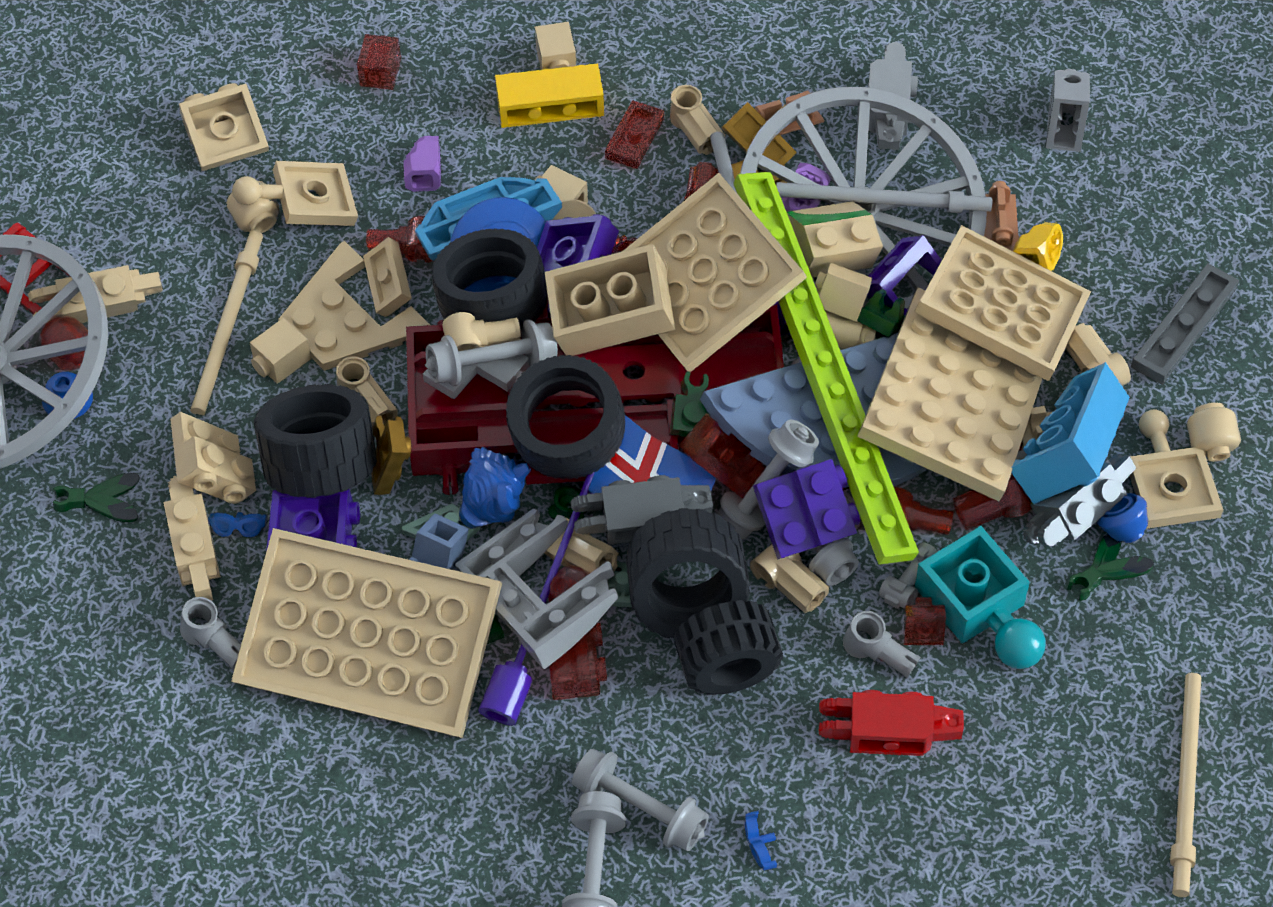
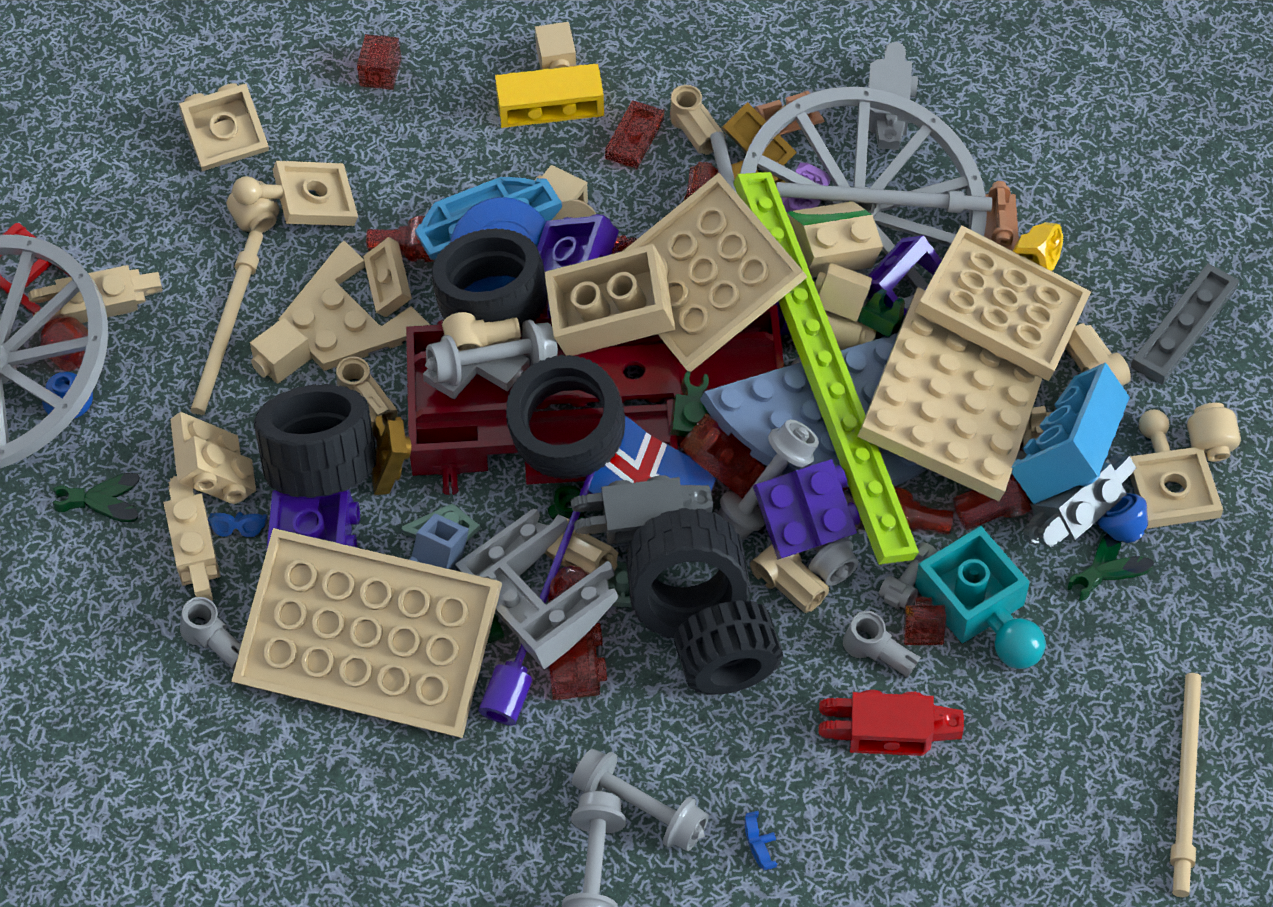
medium lavender rock [404,136,441,192] -> none
blue hair [459,447,530,529] -> none
light grey torso [1046,69,1090,152] -> none

